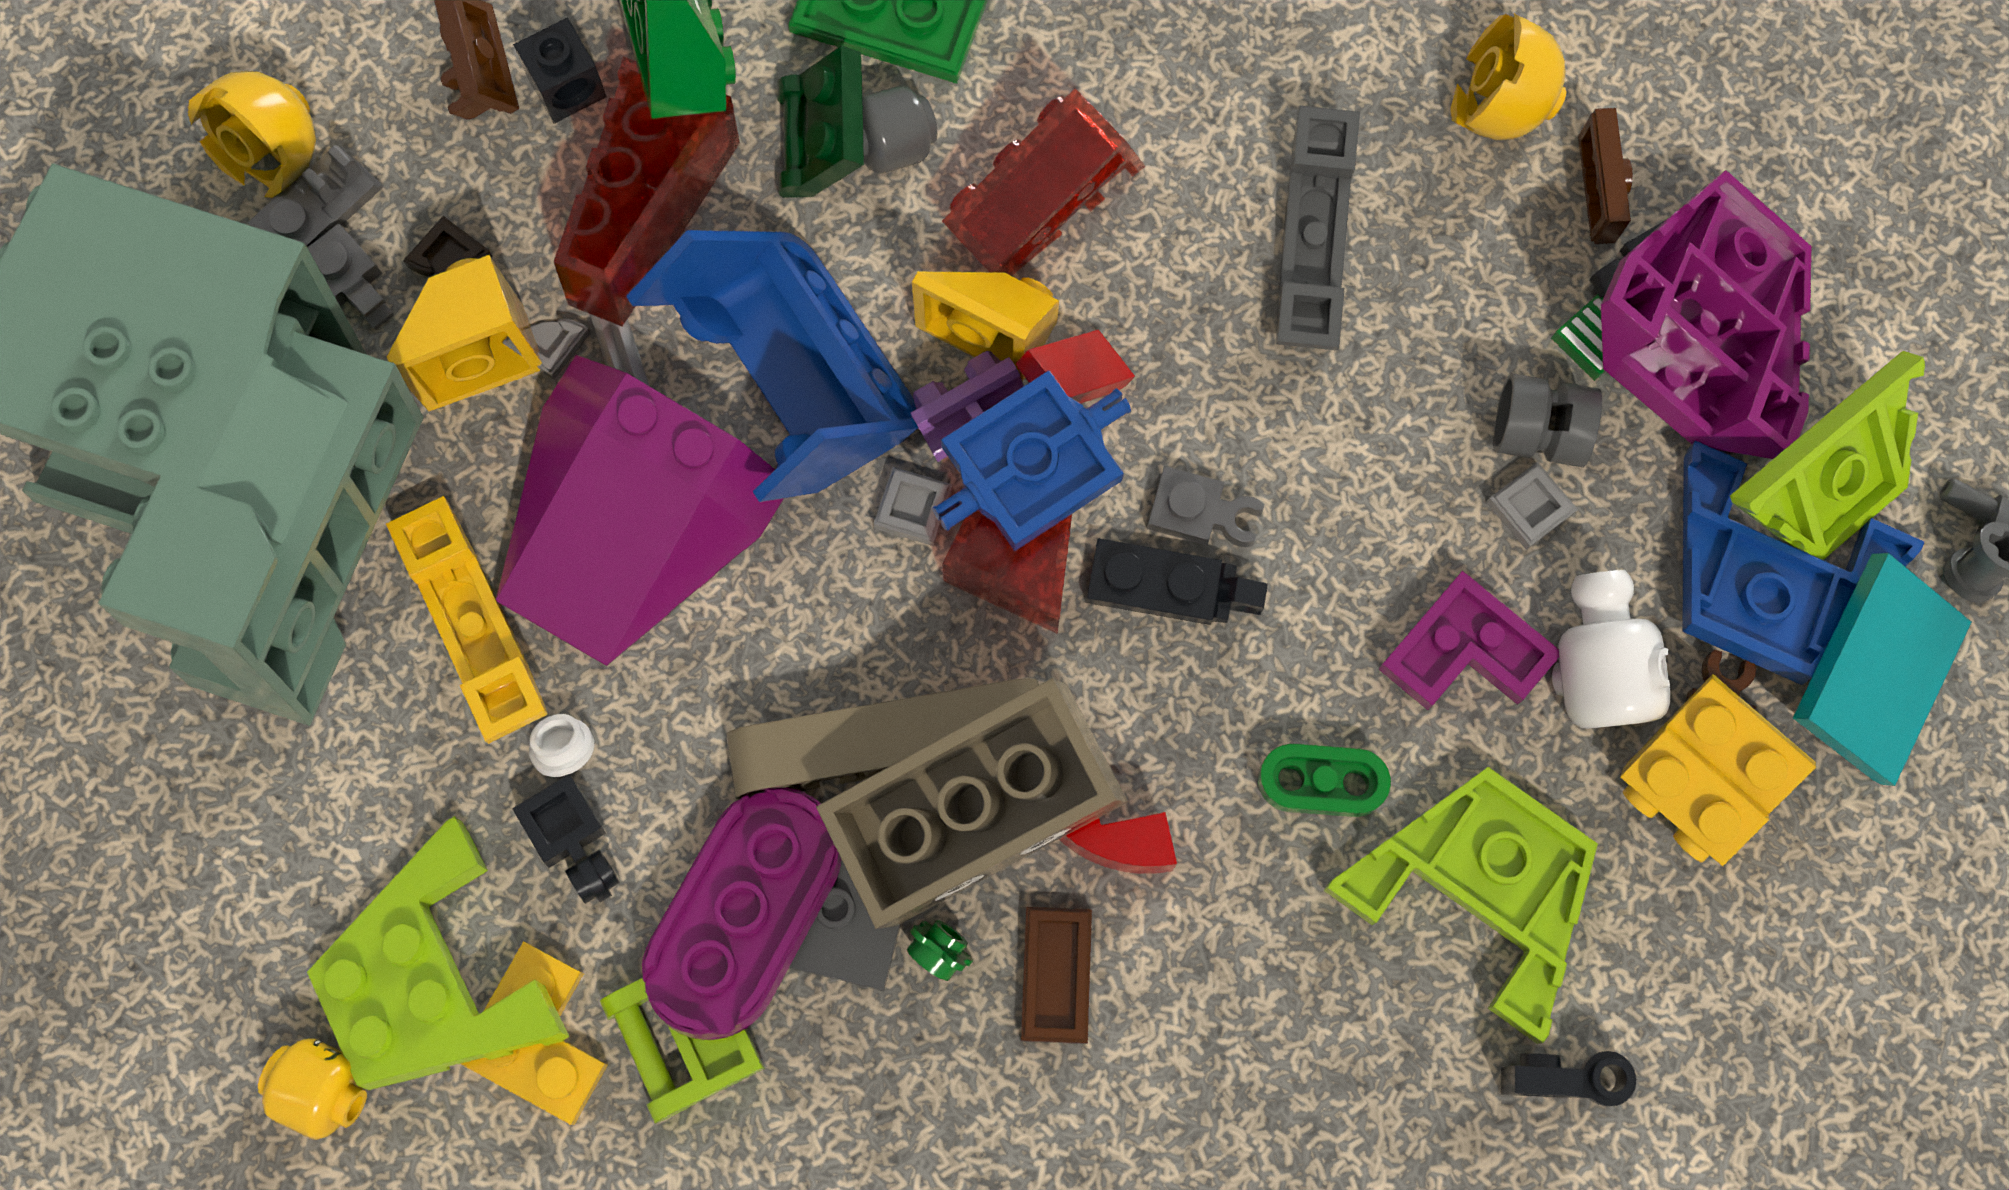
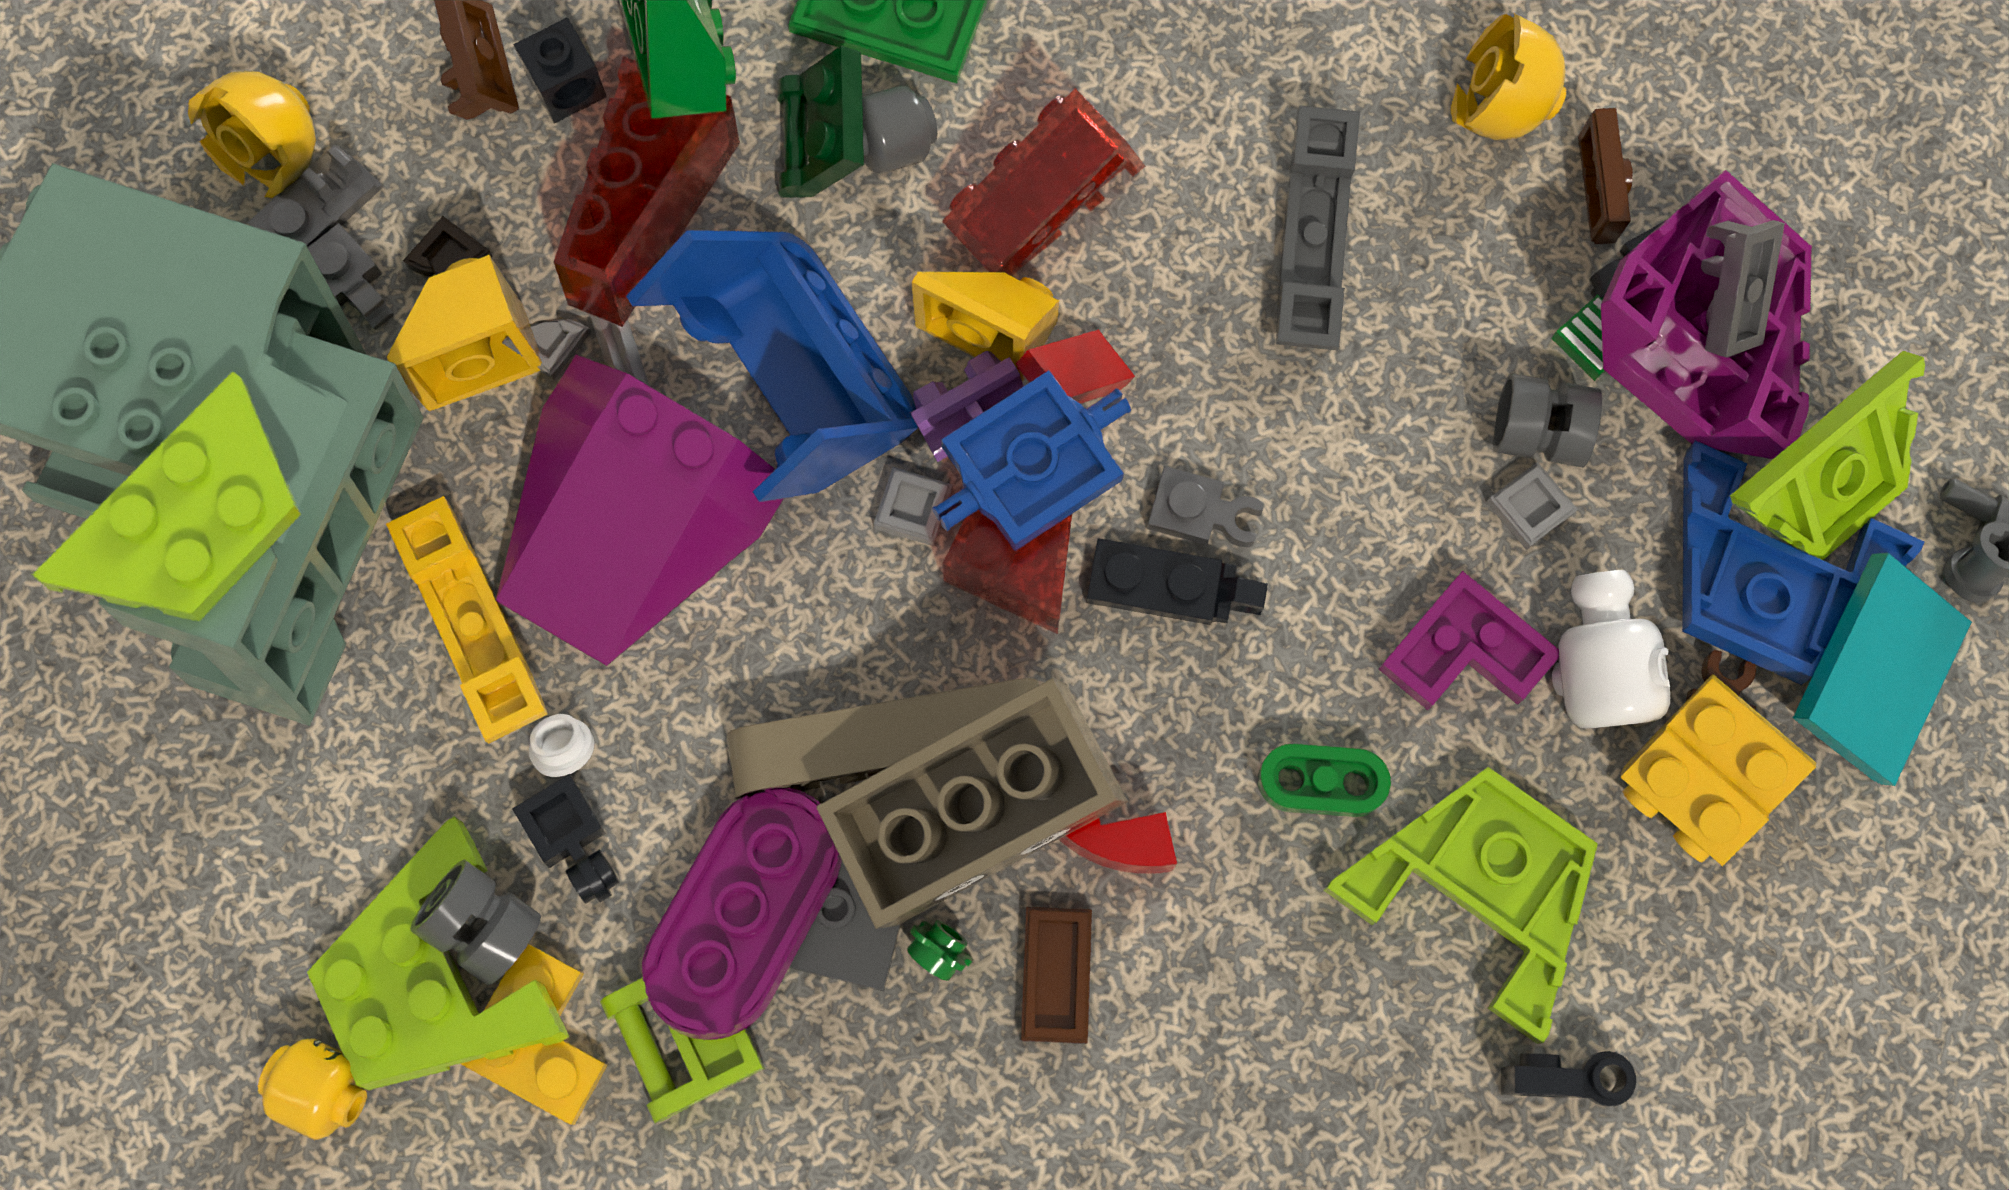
none -> lime wing [32,371,301,621]
none -> dark grey wheel [410,859,541,985]
none -> flat silver plate [1701,220,1785,358]

